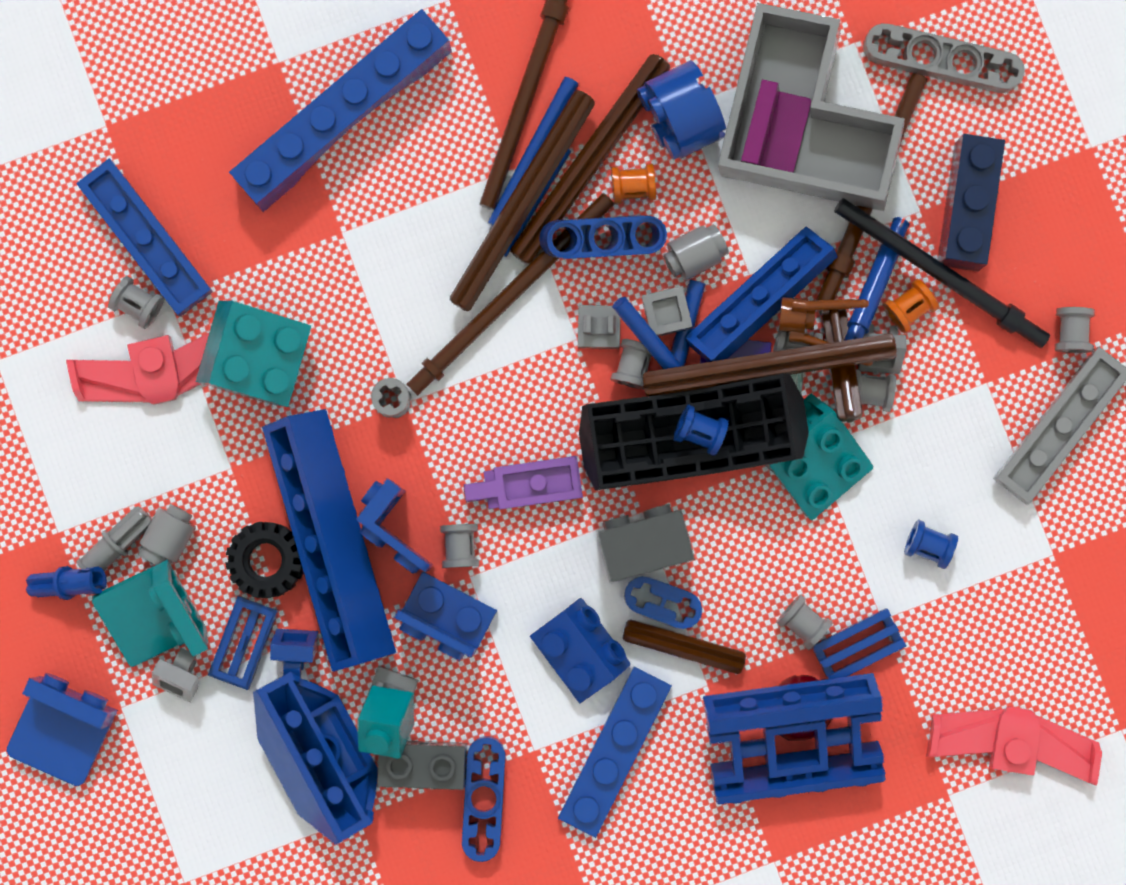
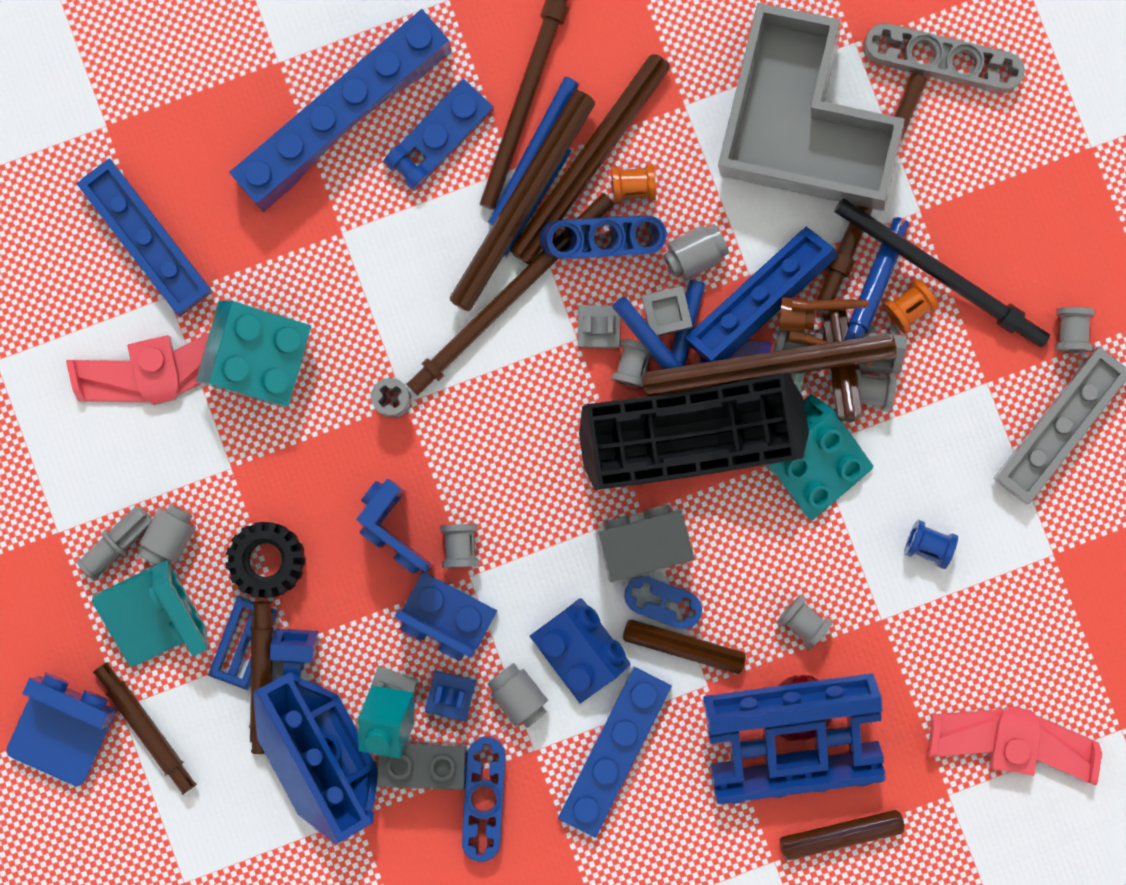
blue axle [26,566,107,600] -> none
light grey bush [108,276,164,329] -> none
light grey tile [151,648,198,703] -> none
blue brick [262,409,396,672] -> none
medium lavender hinge [463,456,583,510] -> none
blue brick [637,60,726,160] -> none
blue bush [674,405,728,456] -> none
magenta panel [741,79,811,173] -> none
blue tile [812,608,907,679] -> none
dark blue brick [938,134,1005,272] -> none
none -> reddish brown piece [93,662,197,795]
none -> reddish brown piece [249,601,274,754]
none -> blue plate [383,78,494,191]
none -> blue tile [425,670,476,722]
none -> light grey brick [487,663,548,728]
none -> reddish brown axle [780,810,905,861]

